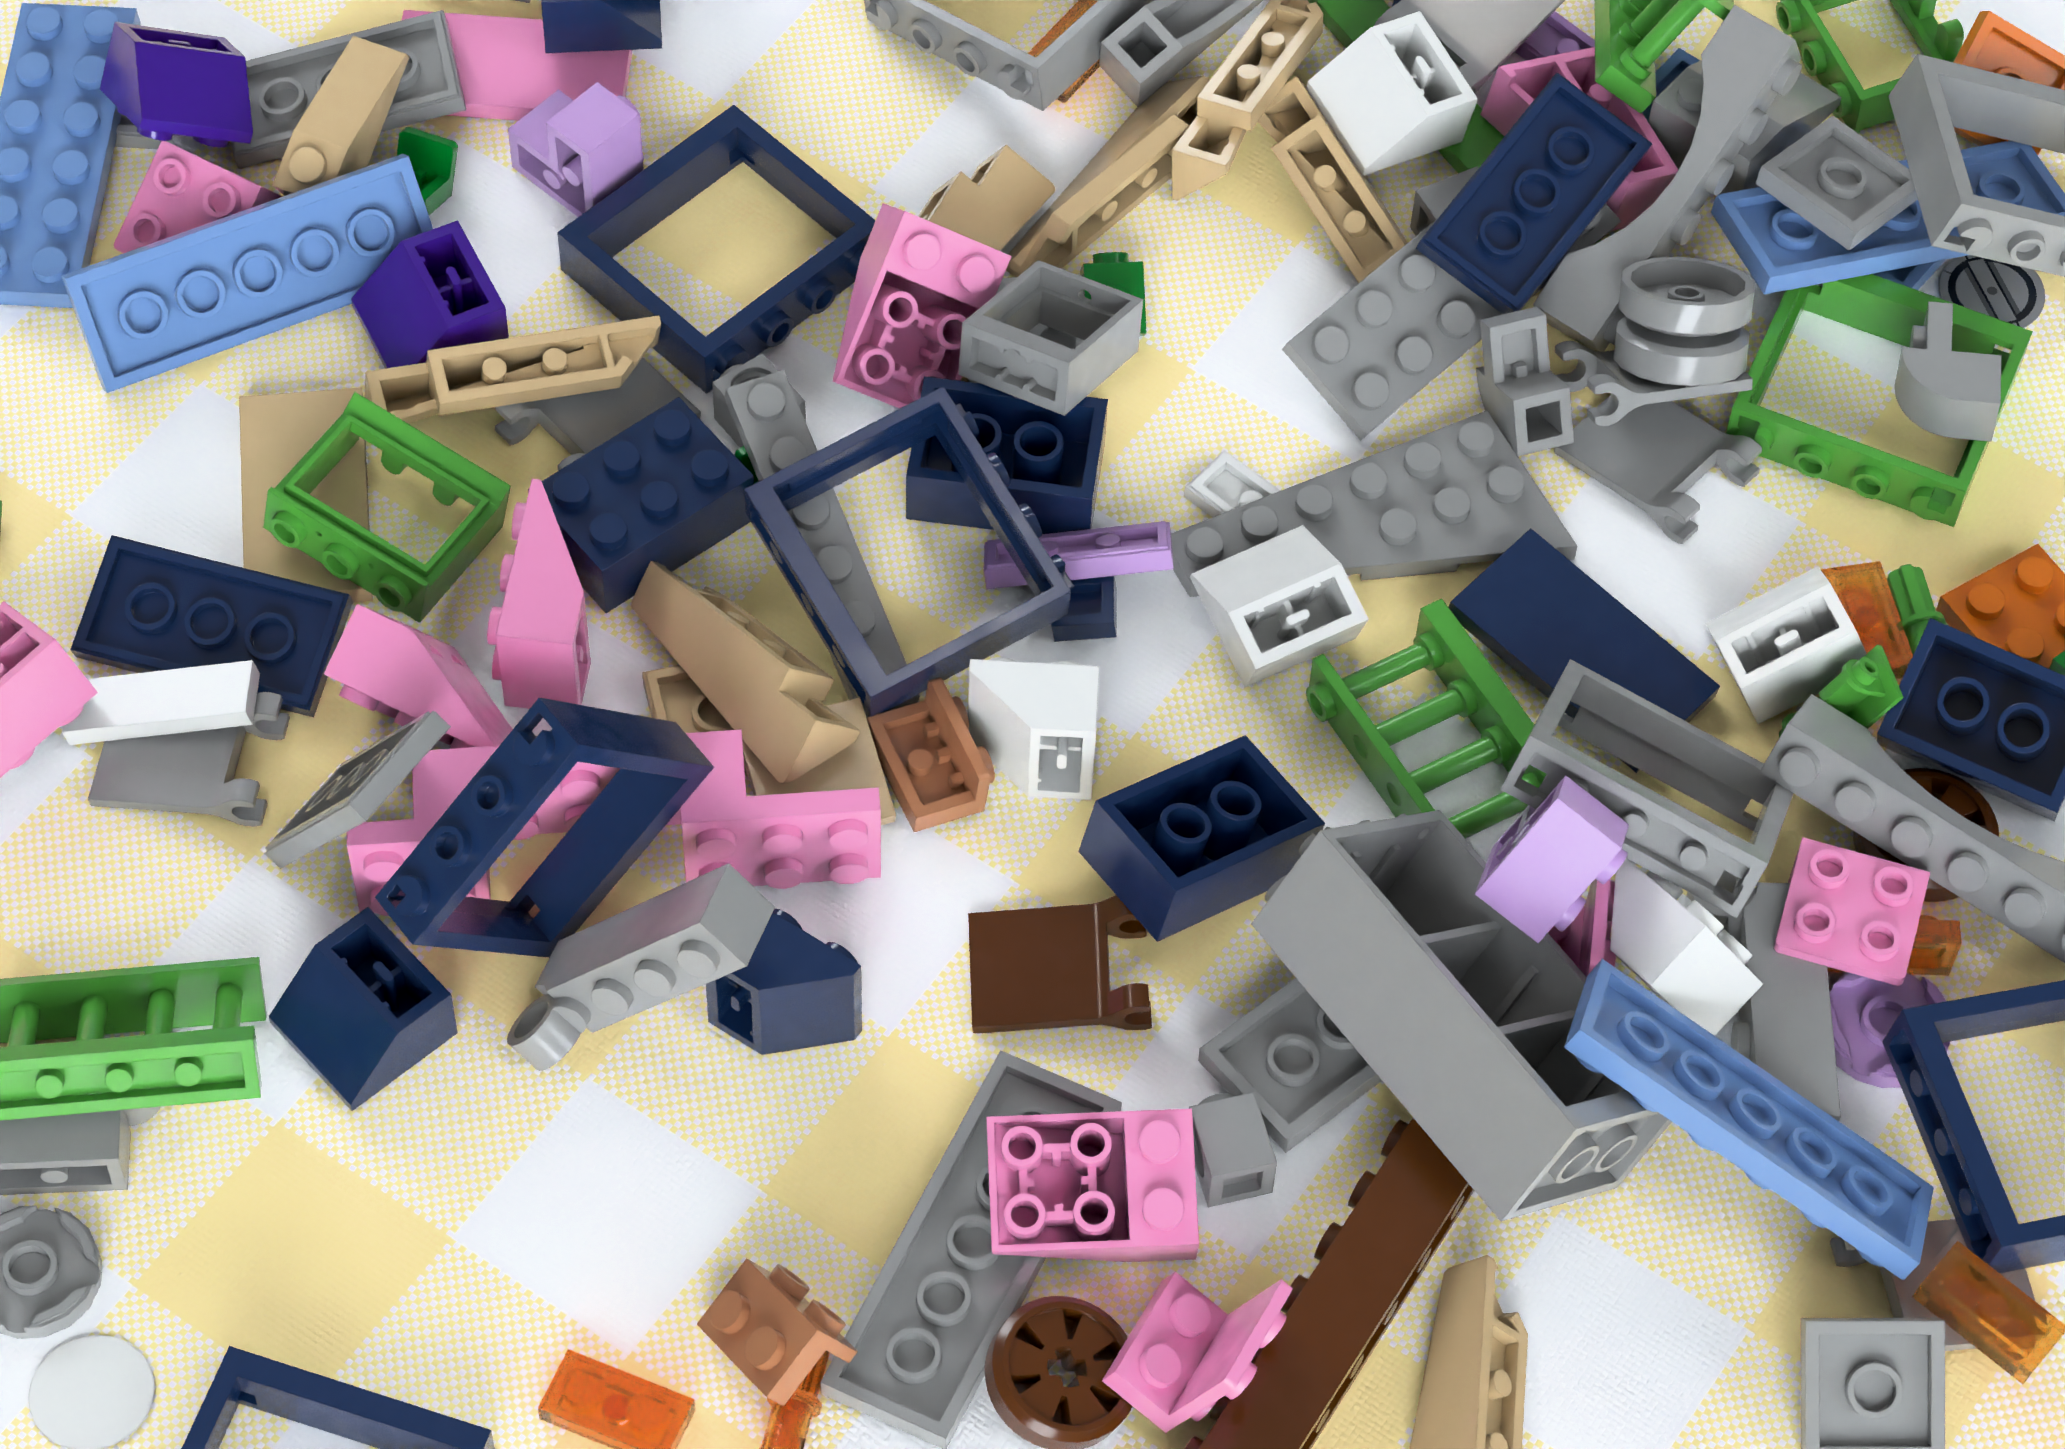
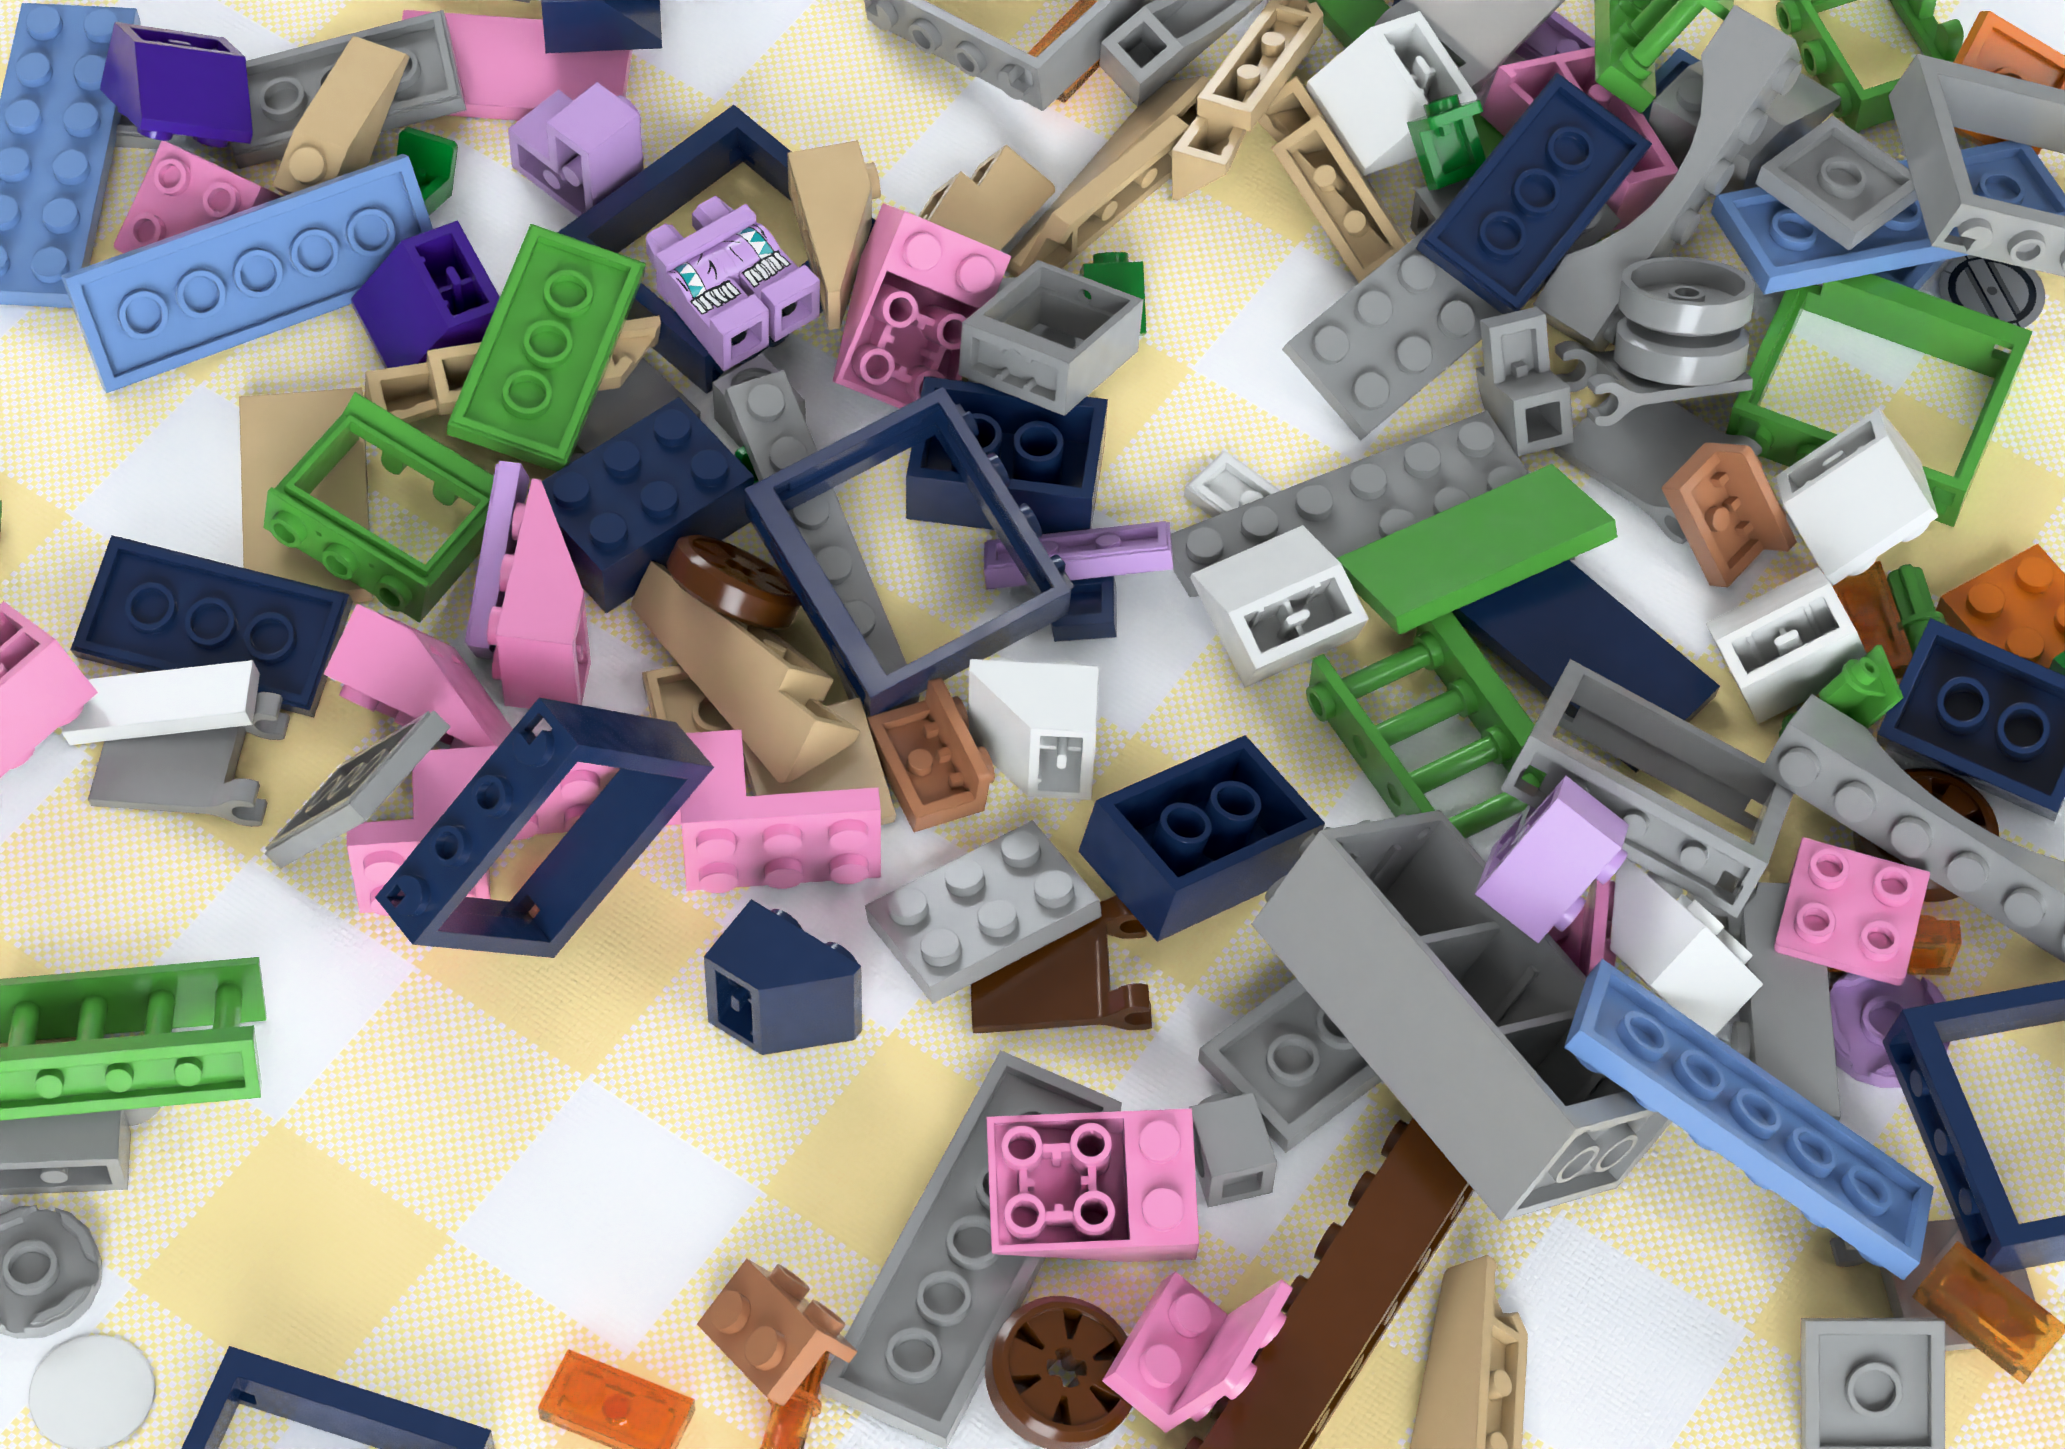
dark blue slope [268,907,458,1111] -> none
light grey hinge [507,863,775,1071] -> none
light grey brick [1894,301,2002,442] -> none
none -> bright green tile [446,224,646,472]
none -> lavender tile [465,460,530,659]
none -> lavender hips [646,195,820,371]
none -> reddish brown wheel [666,535,801,630]
none -> tan slope [787,140,881,330]
none -> light grey plate [865,820,1102,1004]
none -> bright green tile [1336,464,1618,635]
none -> green bracket [1407,94,1486,191]
none -> nougat bracket [1661,442,1797,588]
none -> white slope [1776,408,1938,586]

